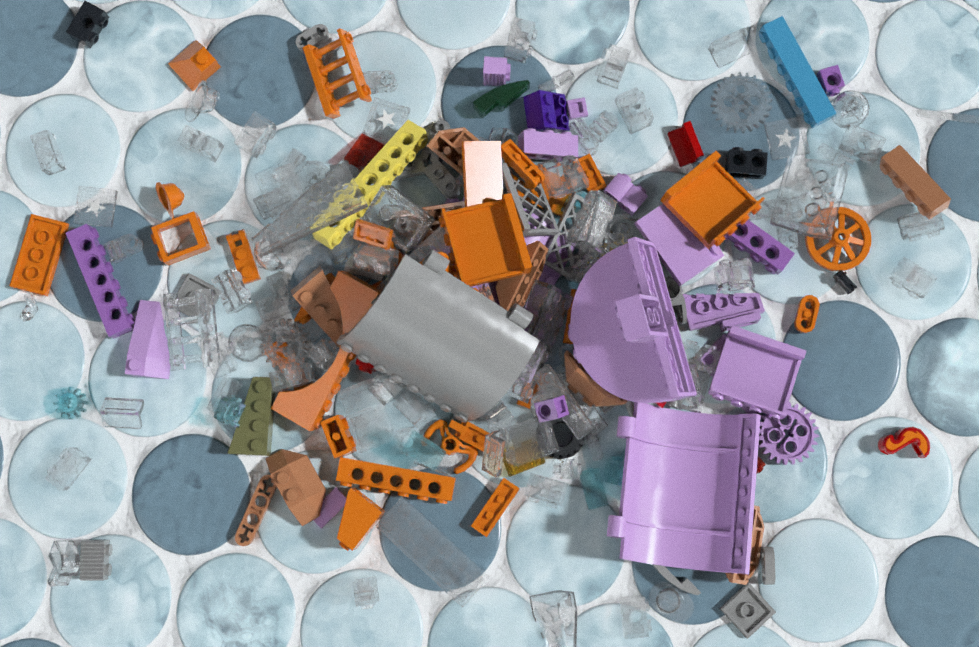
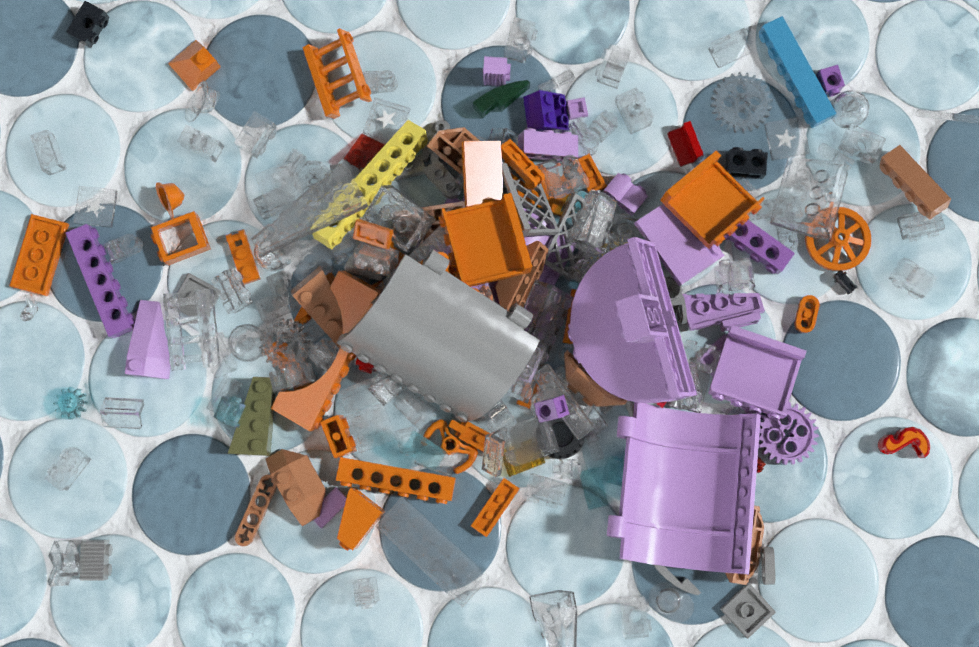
light grey beam [296,24,329,52] -> none

